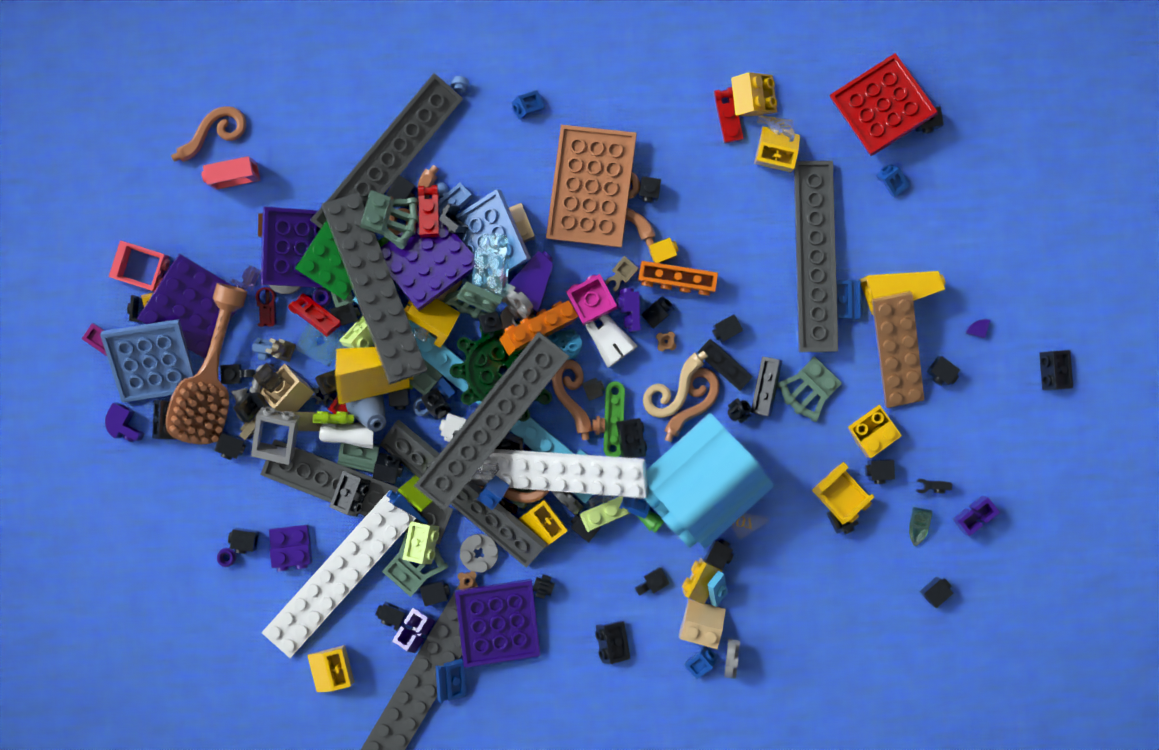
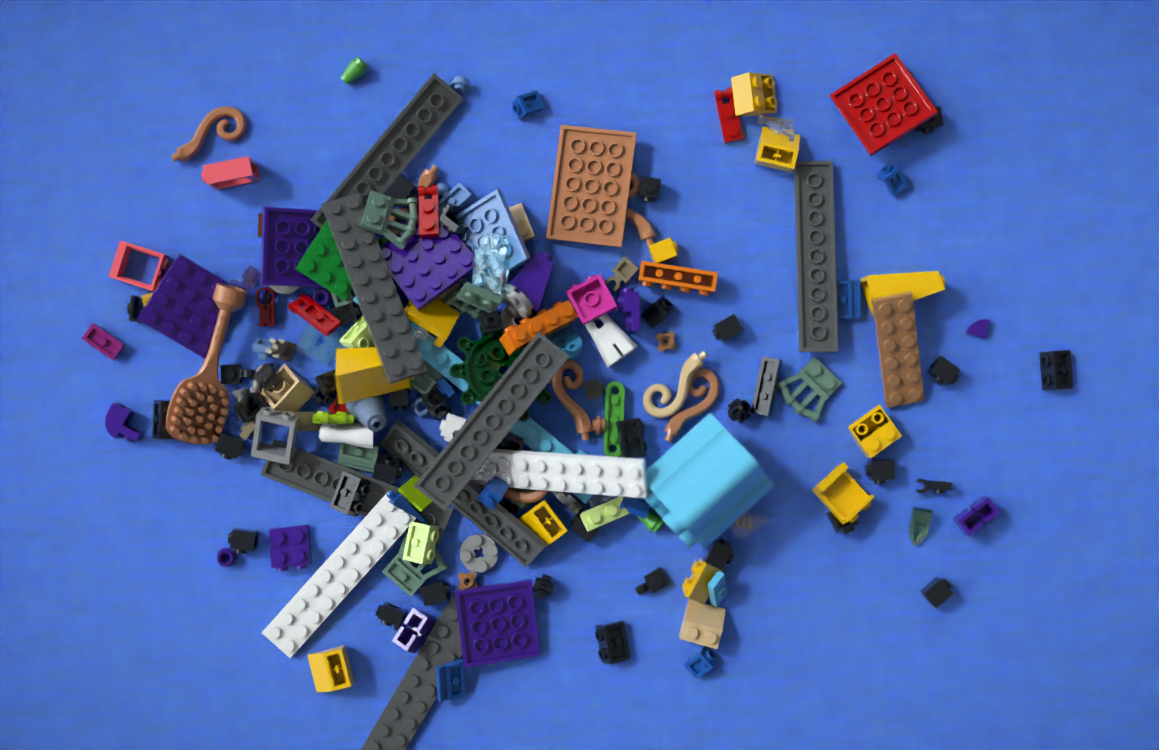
medium blue plate [100,319,195,402] -> none
black plate [697,339,753,391] -> none
light grey plate [724,639,740,679] -> none
none -> bright green cone [340,56,368,85]

